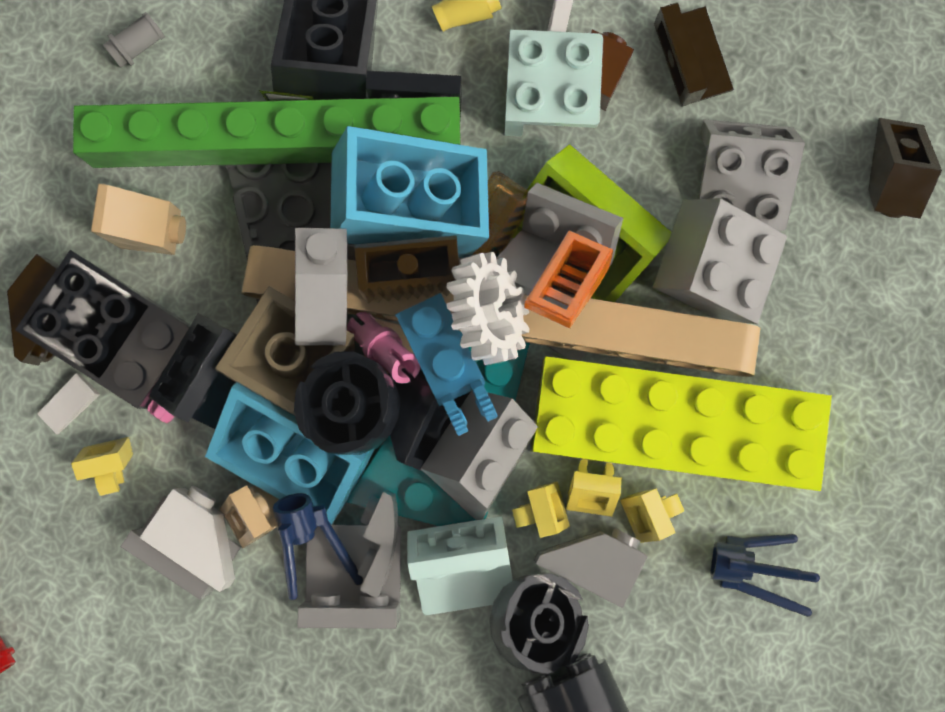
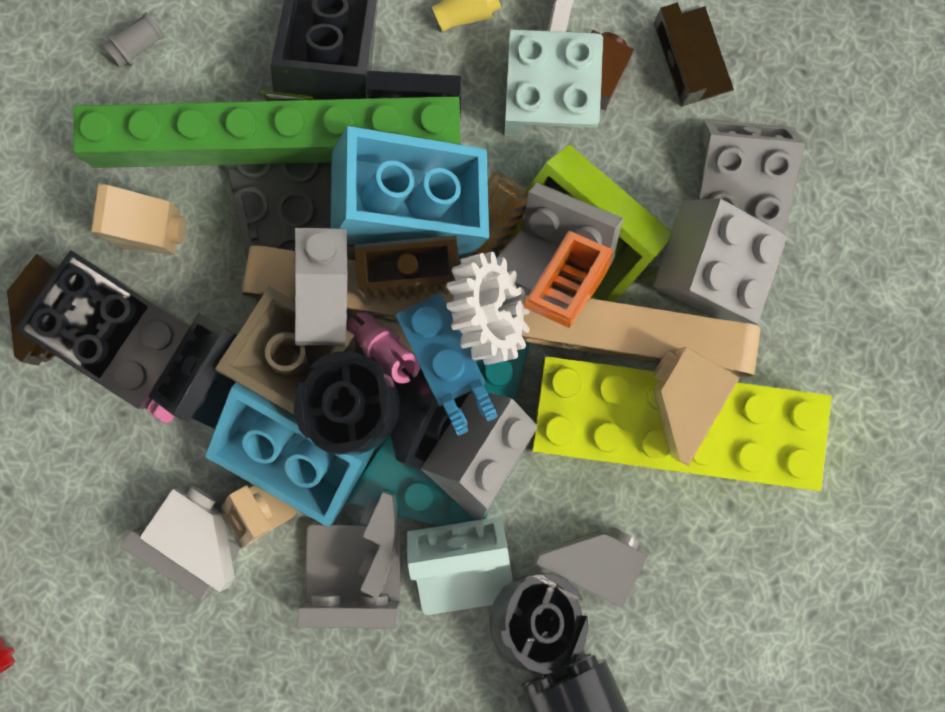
white piece [37,373,100,435] -> none
light yellow tile [71,437,133,496] -> none
dark blue plant [273,493,363,600] -> none
light yellow tile [512,481,570,538] -> none
light yellow tile [566,459,622,517] -> none
light yellow tile [620,488,684,543] -> none
dark blue plant [710,534,820,617] -> none
dark brown slope [868,118,942,219] -> none
none -> tan slope [653,347,740,466]

